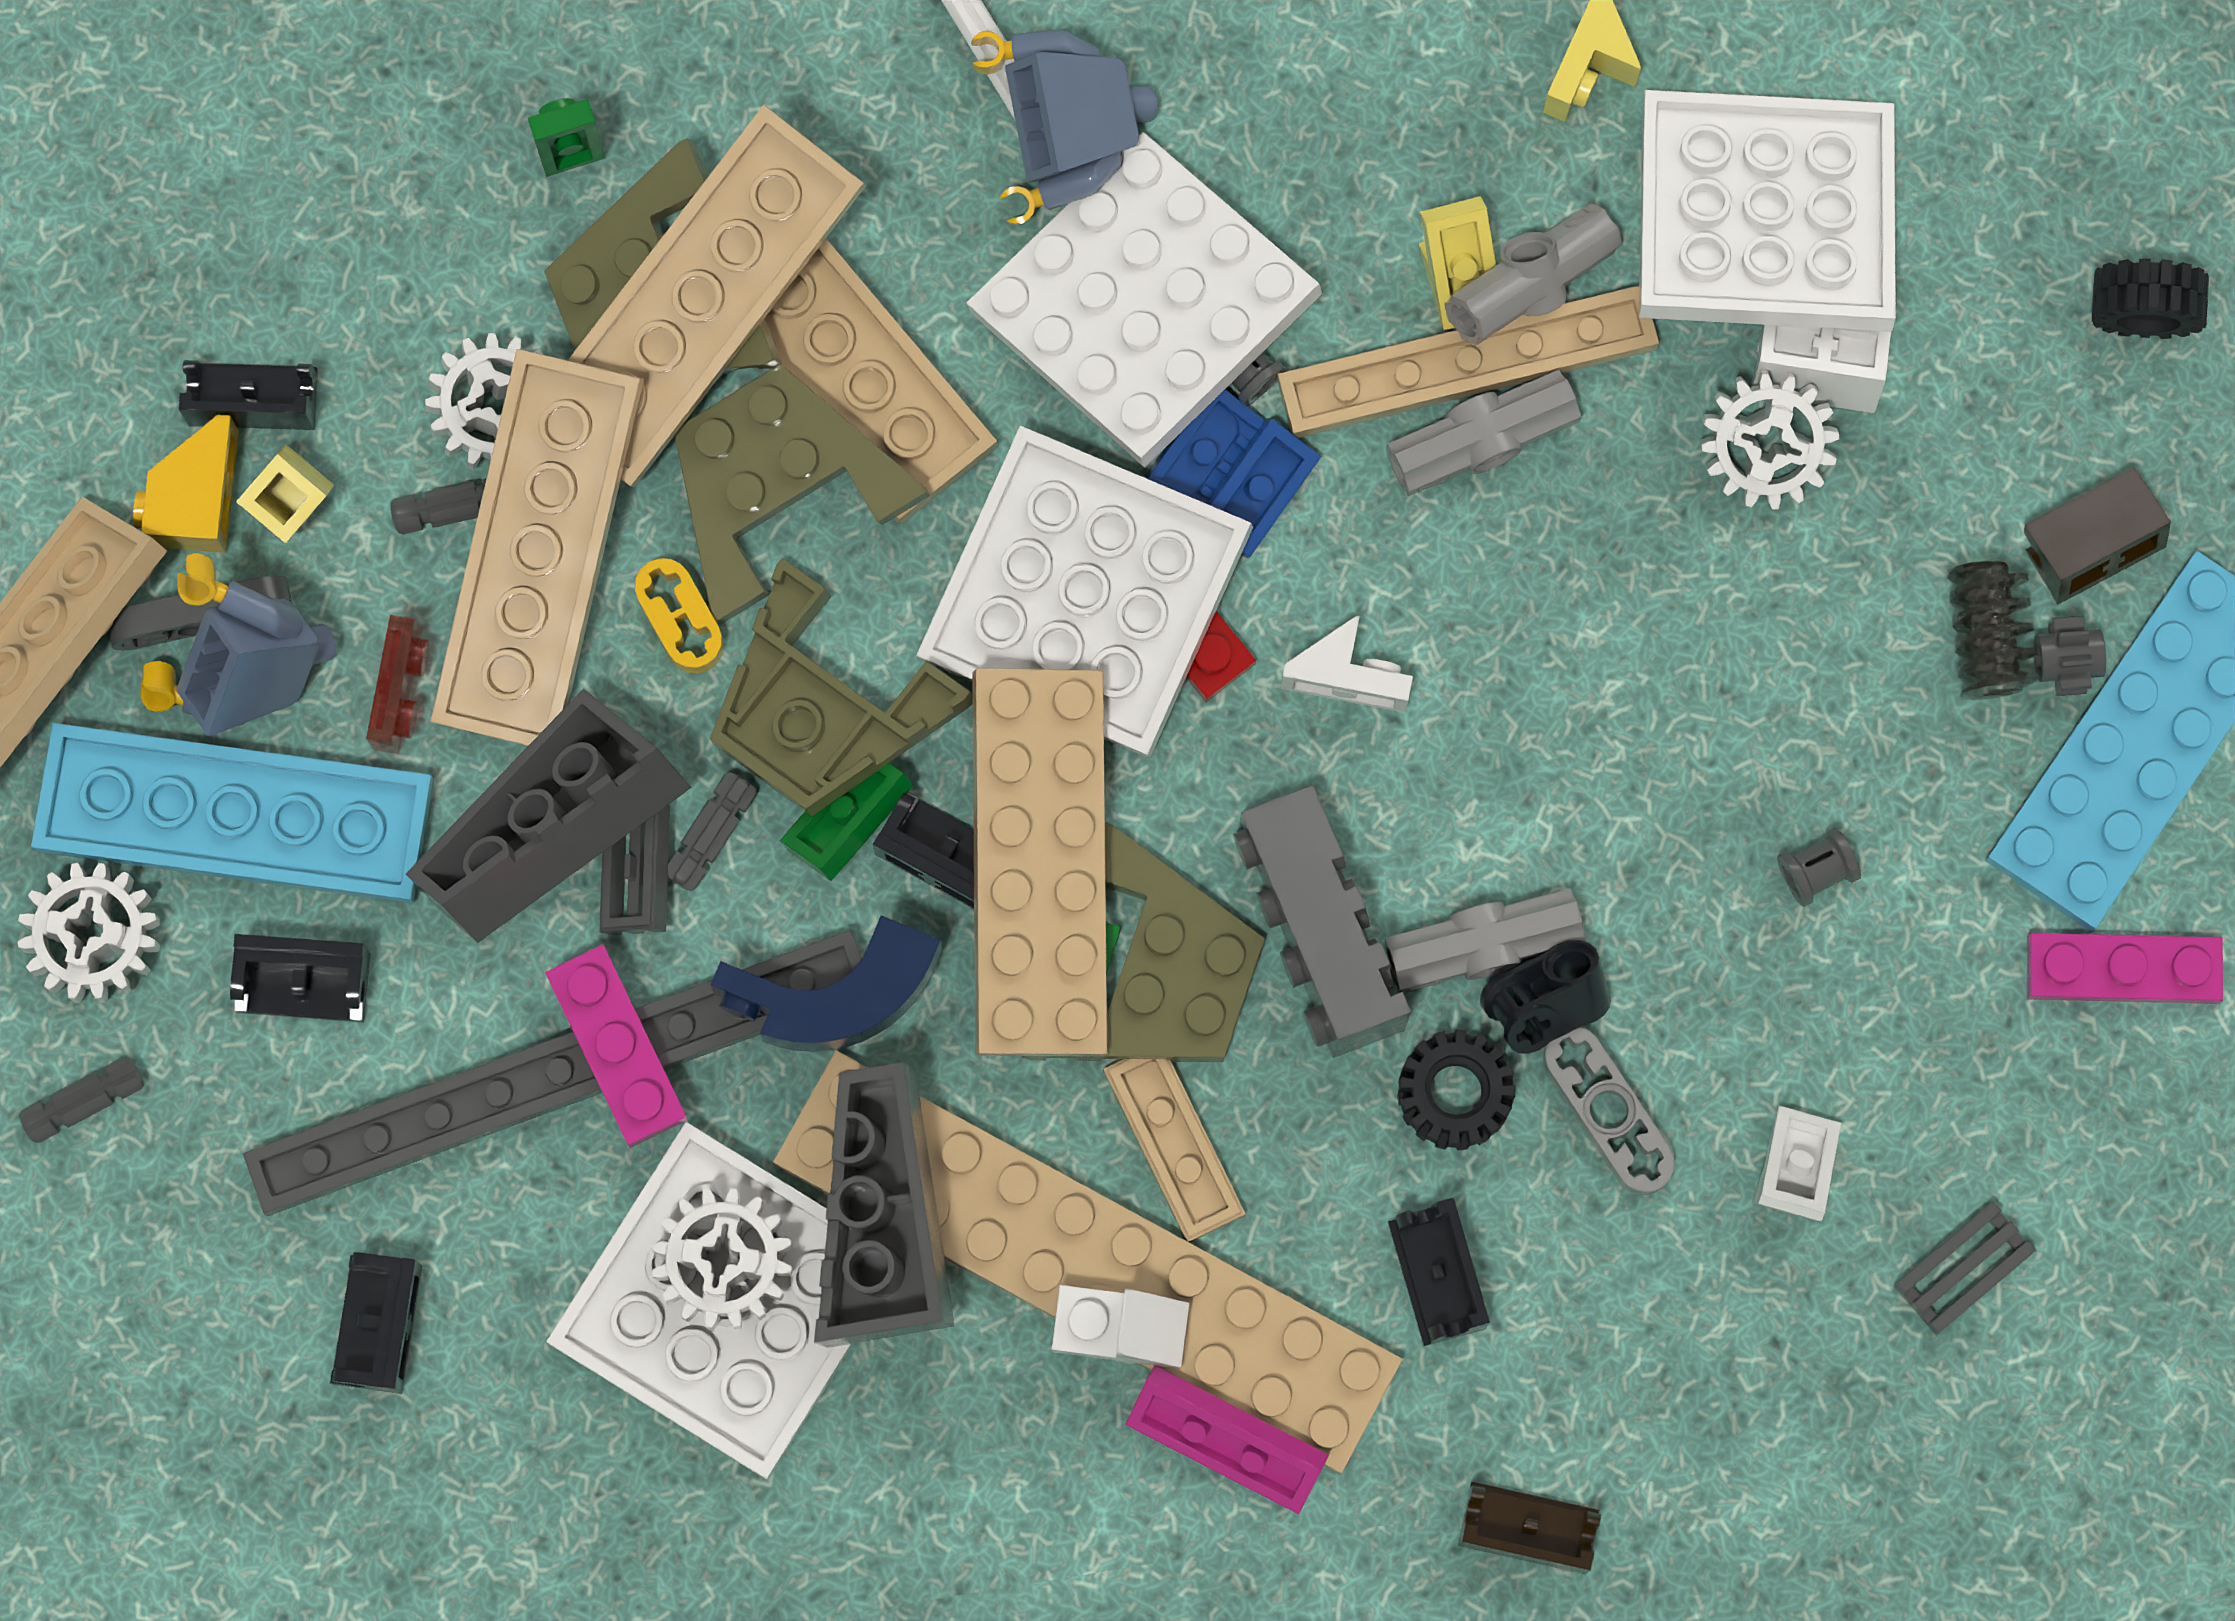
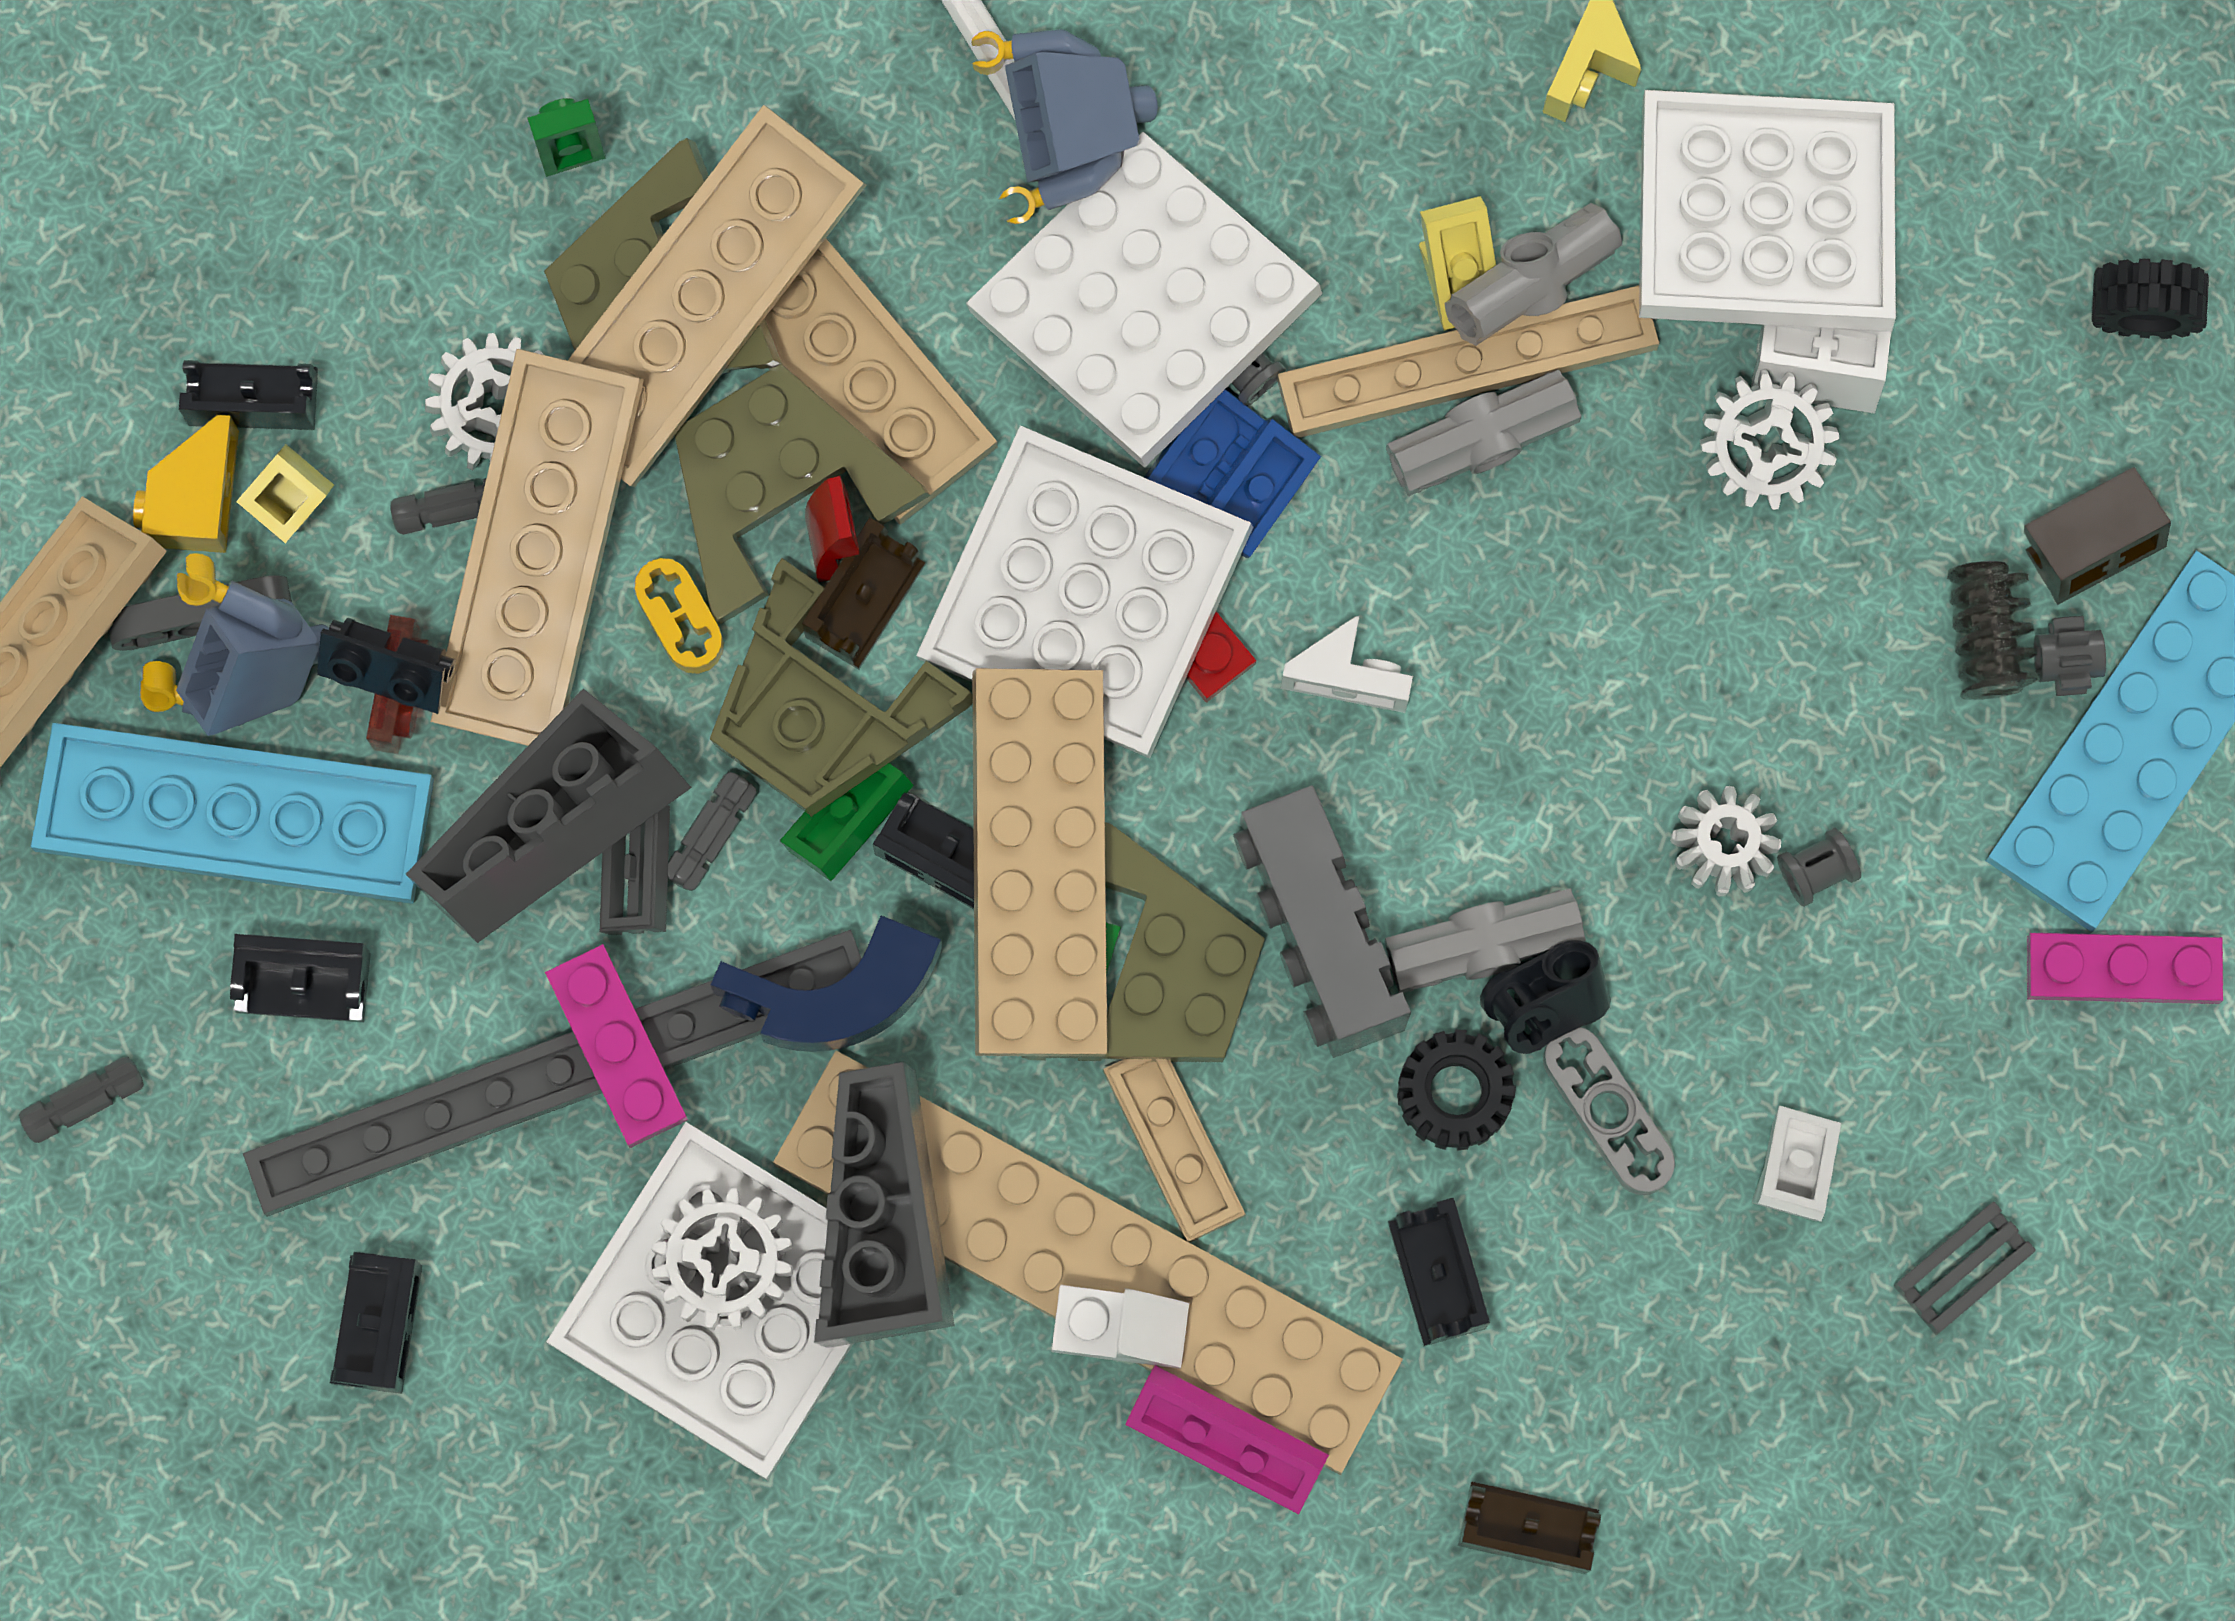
white gear [17,863,161,1003] -> none
none -> black hinge [317,617,456,714]
none -> dark brown hinge [802,517,926,670]
none -> red slope [805,476,860,583]
none -> white gear [1670,786,1781,897]

